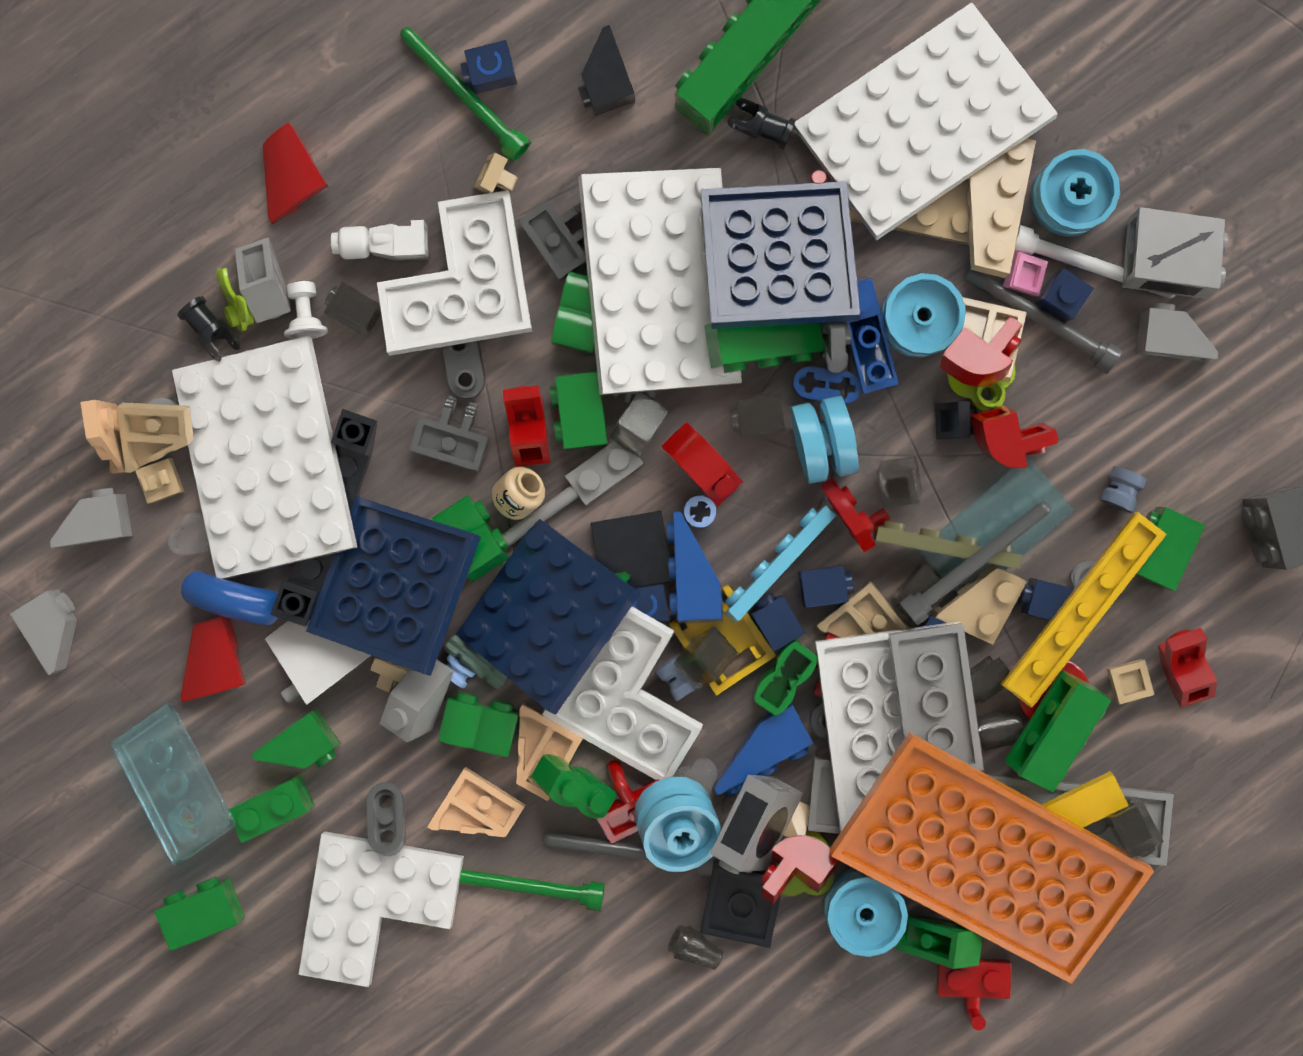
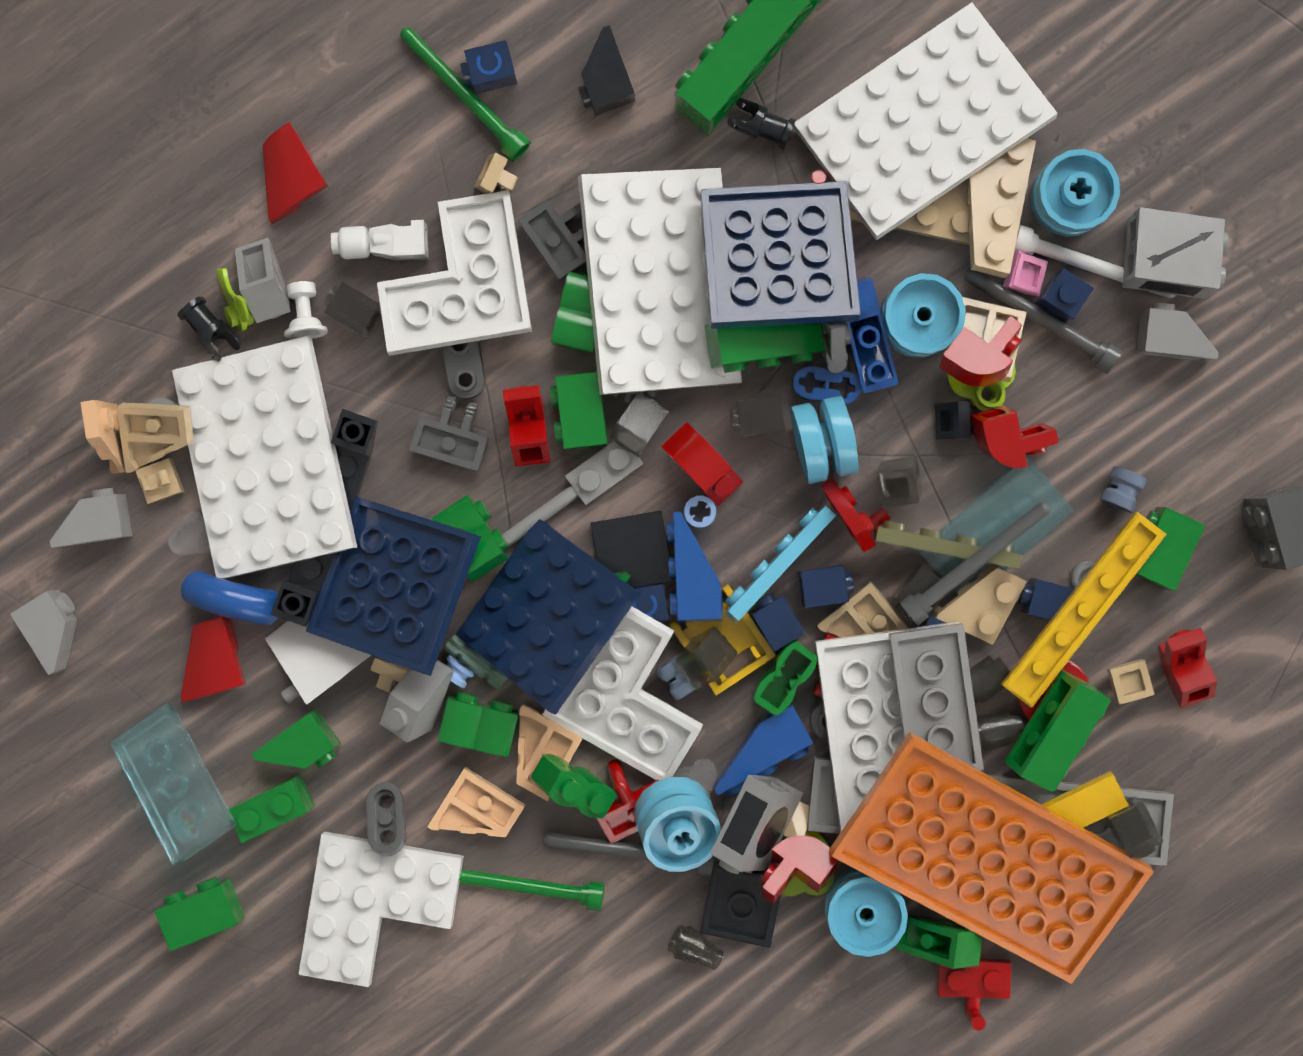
tan head [492,467,545,520] -> none

